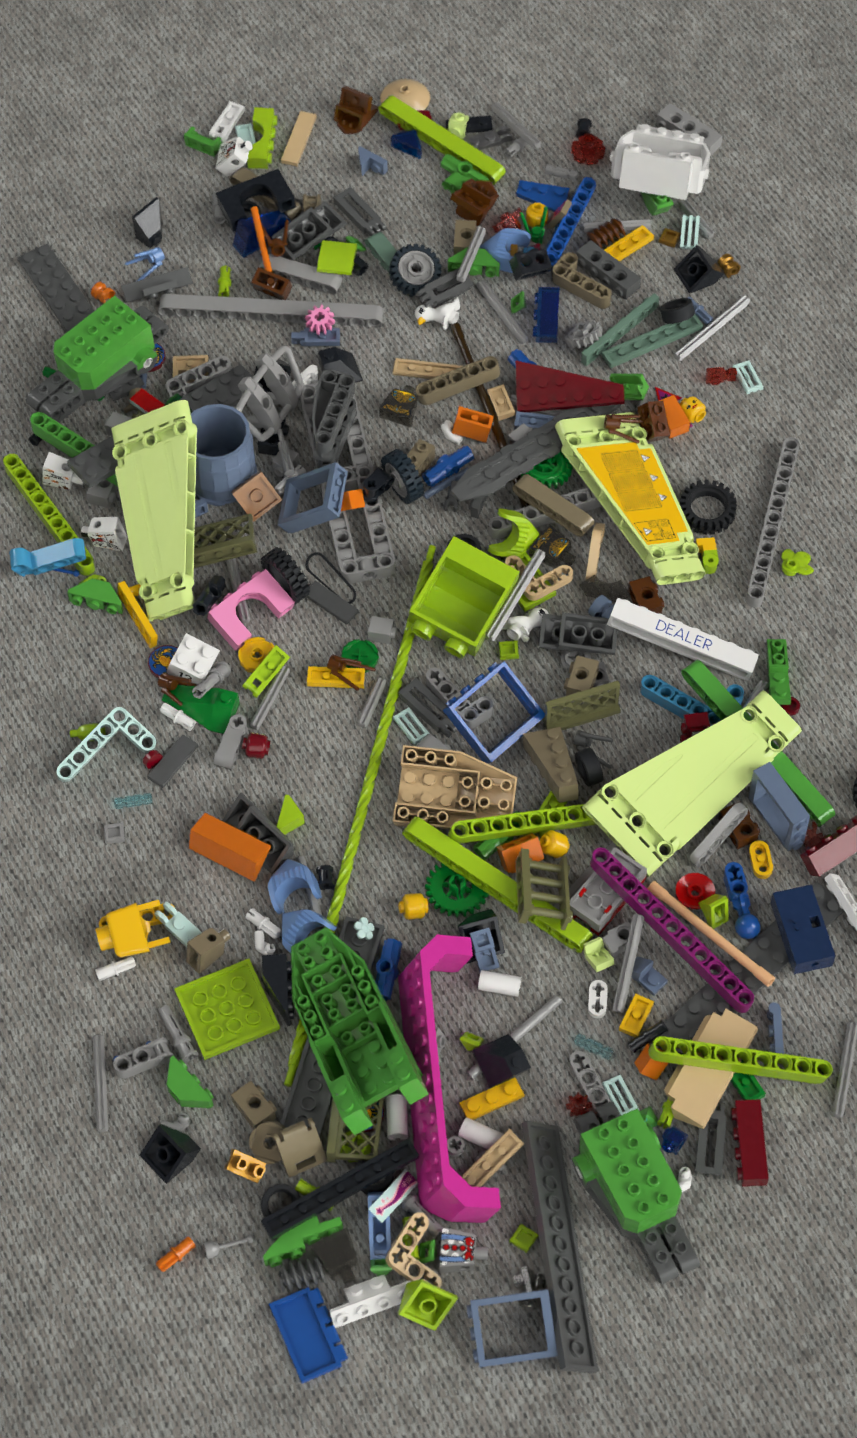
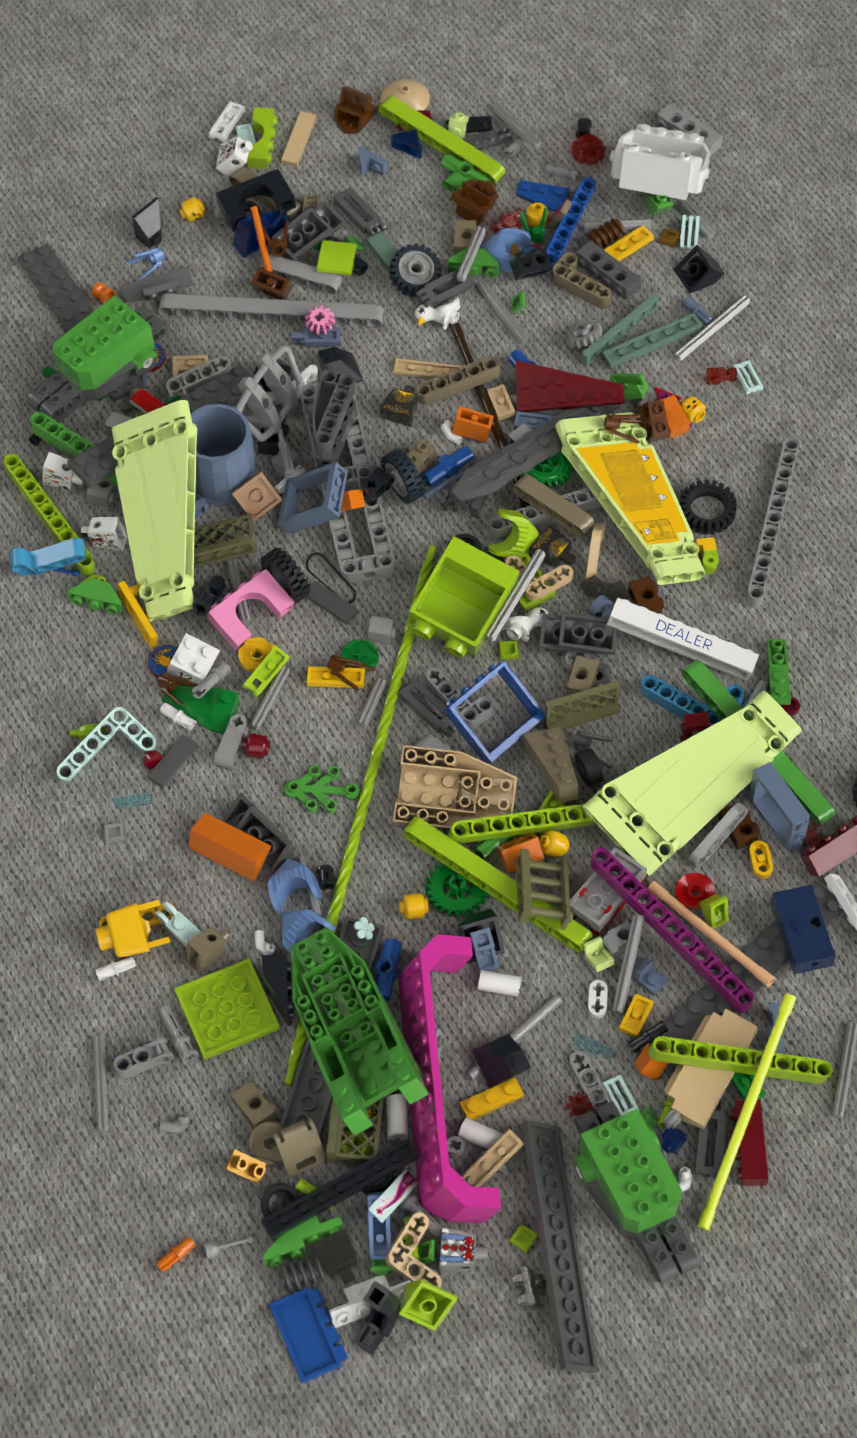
black slope [139,1124,201,1184] -> none
bright green slope [167,1055,214,1108] -> none
bright green hinge [184,126,223,157] -> none
lime pin [218,266,232,297] -> none
white axle [245,908,282,939] -> none
lime slope [277,794,305,835] -> none
light aqua tile [393,707,430,746] -> none
lime slope [460,1032,484,1051] -> none
sand blue window [467,1289,558,1367] -> none
clear blue wedge [533,287,560,343] -> none
black tyre [660,298,695,324] -> none
pearl gold wheel [717,253,741,278] -> none
blue beam [724,862,761,939] -> none
lime plate [781,549,814,576] -> none
none -> yellow head [179,197,206,222]
none -> bright green plant [284,765,360,813]
none -> black arch [353,1281,400,1355]
none -> light grey plate [663,1109,682,1129]
none -> neon yellow piece [697,993,796,1231]

